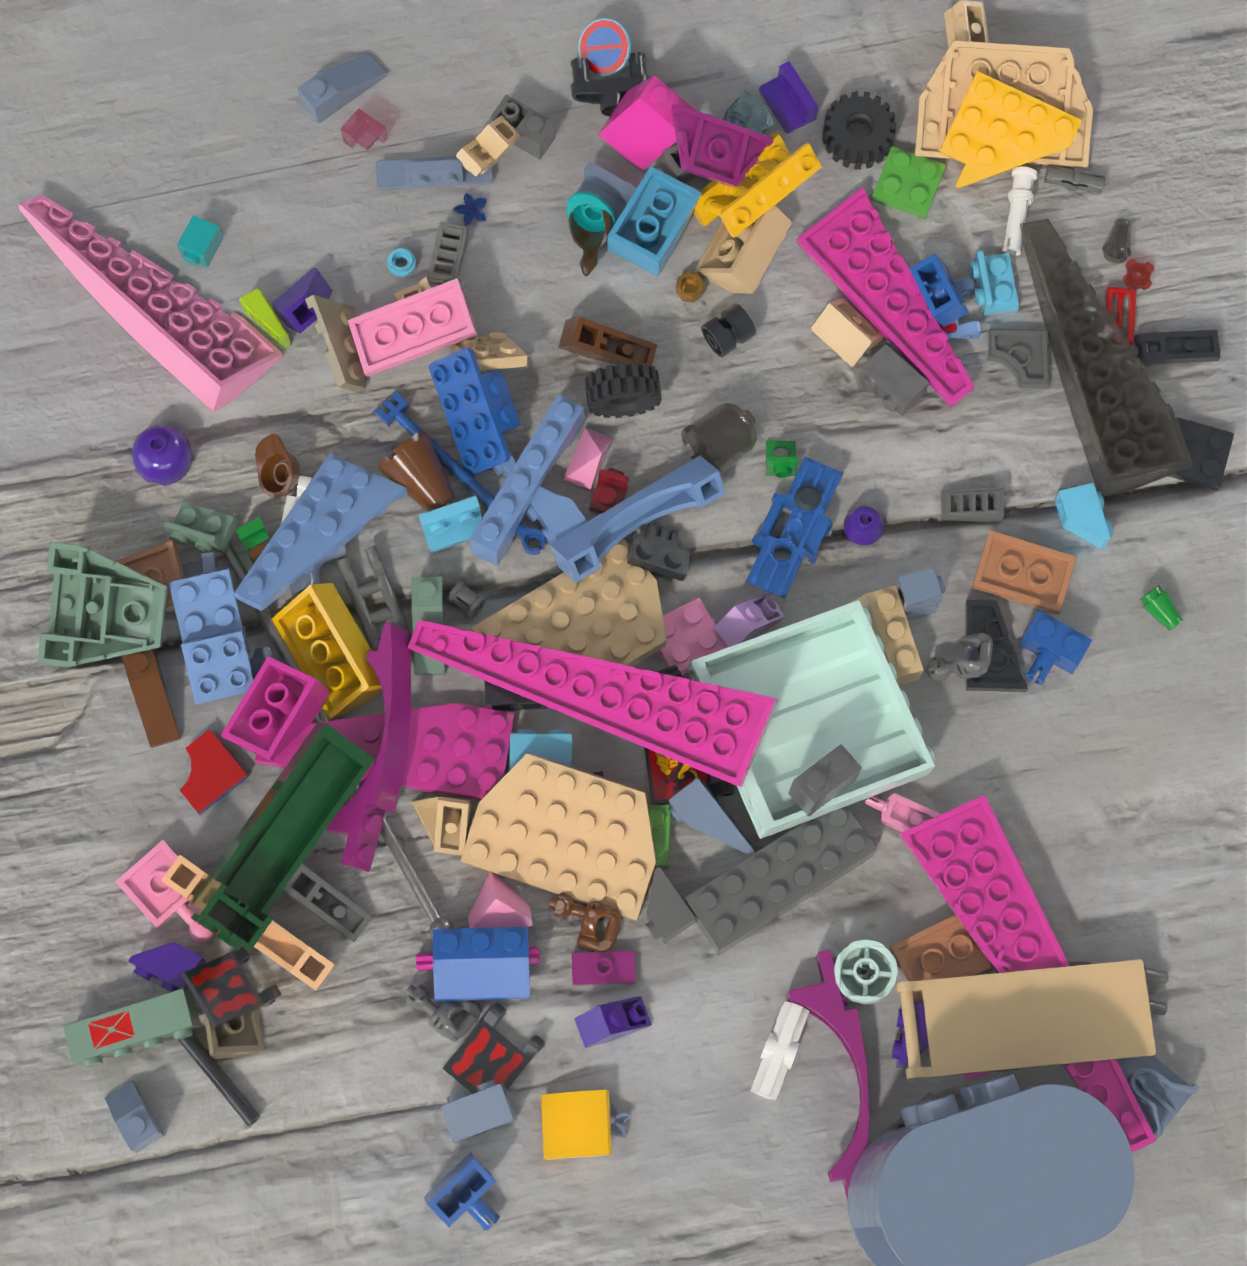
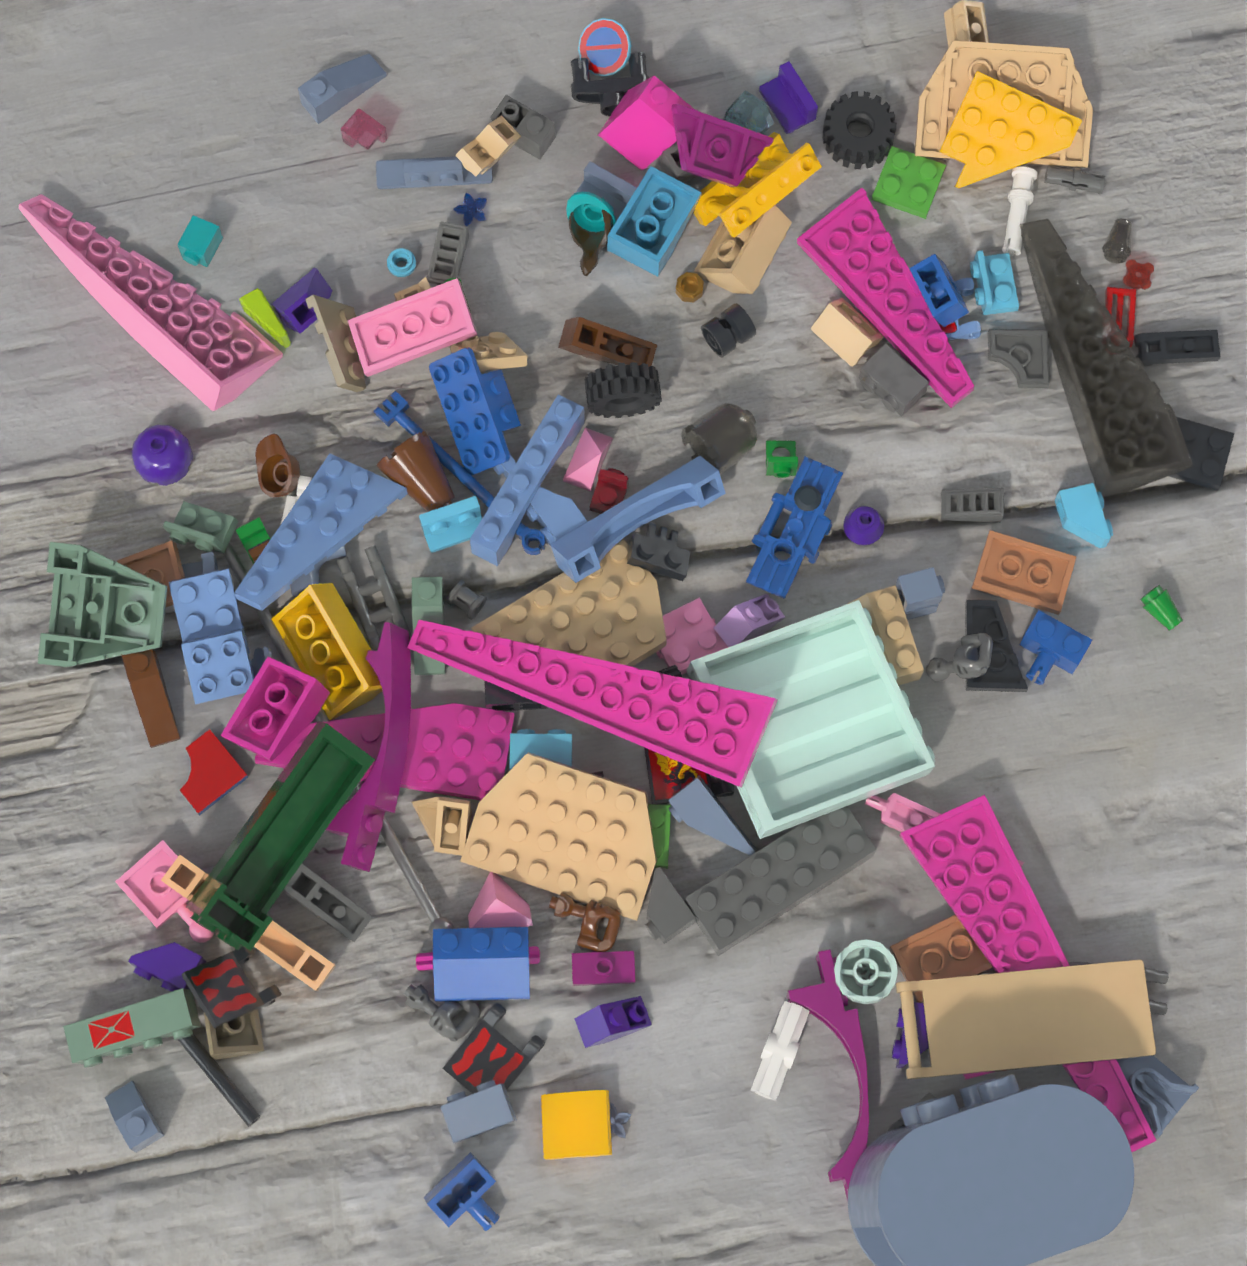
flat silver brick [788,744,862,817] -> none

